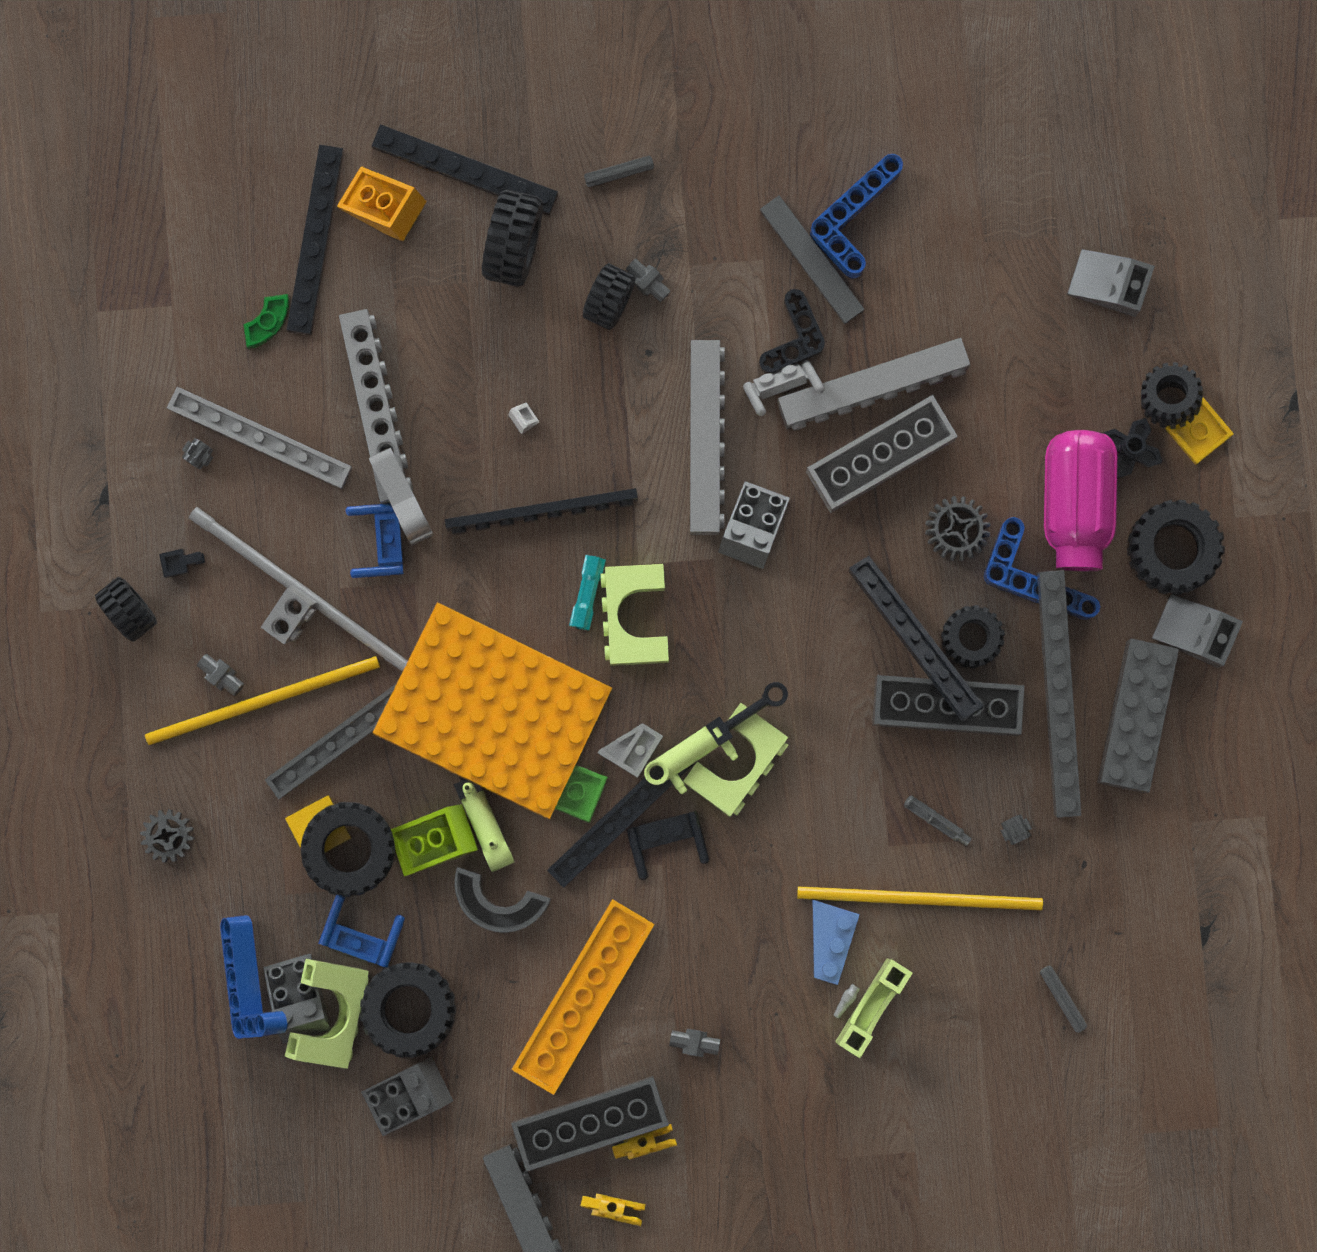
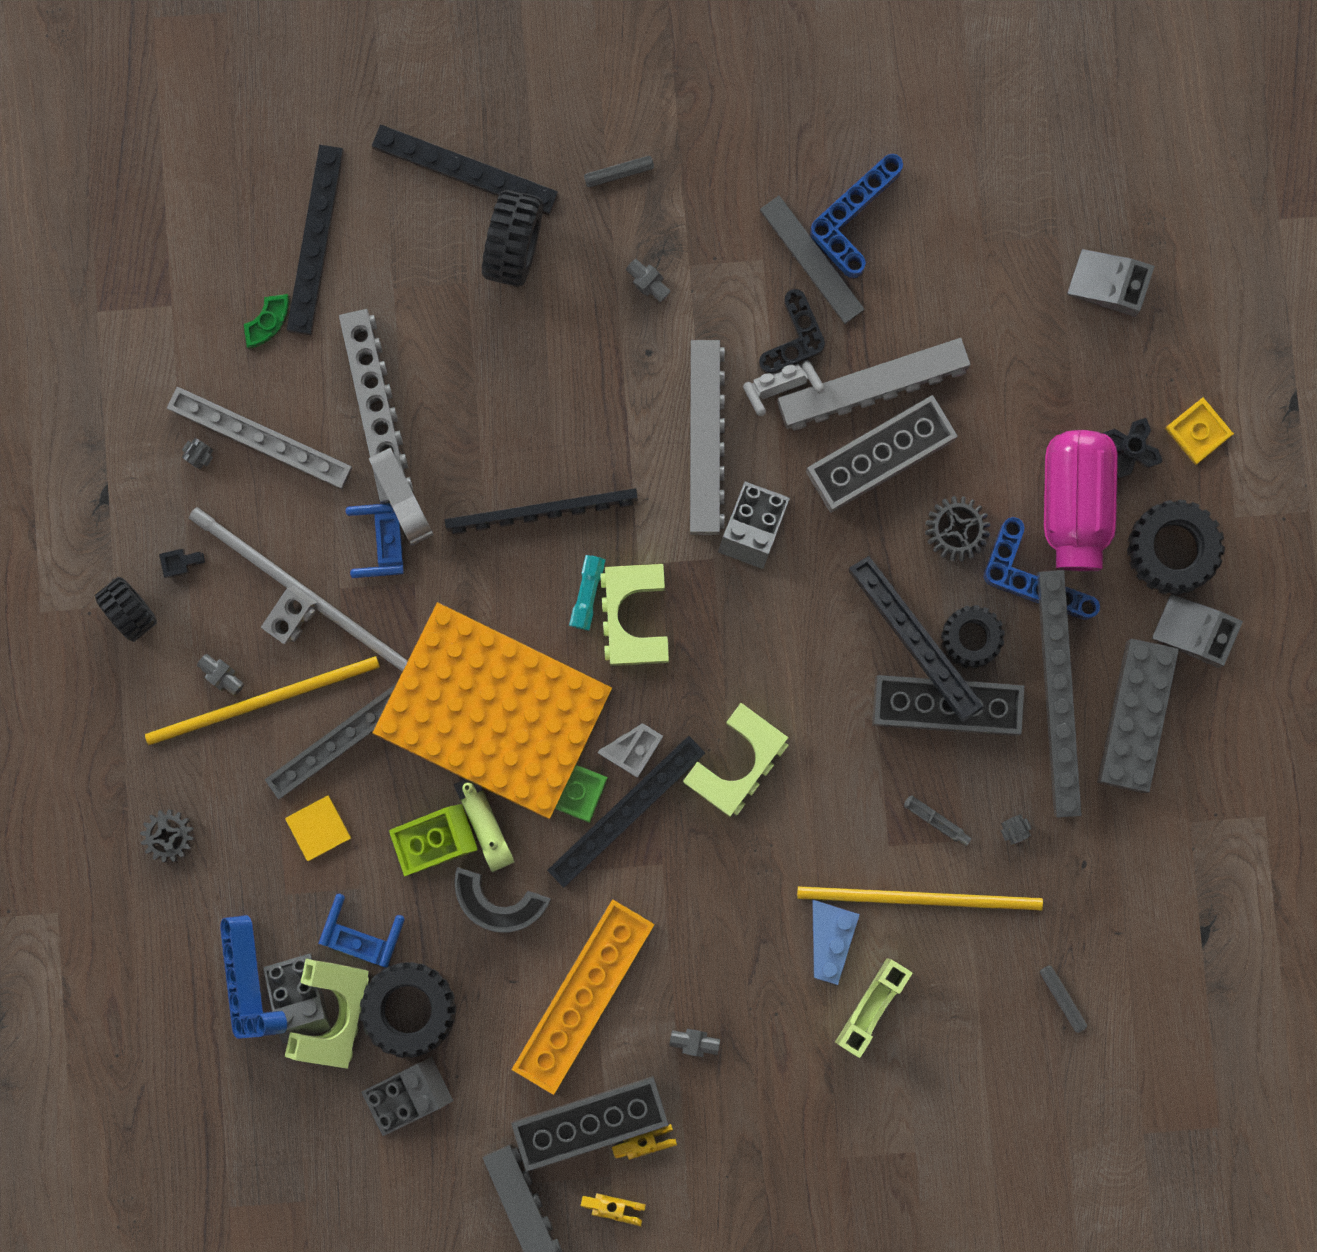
black tyre [301,802,395,897] -> none
light orange slope [337,167,427,241] -> none
white slope [508,403,539,434] -> none
black tyre [583,263,635,330] -> none
black plate [626,811,710,880] -> none
yellowish green piece [644,682,788,794] -> none
light grey piece [834,984,860,1018] -> none
black tyre [1141,362,1203,429] -> none

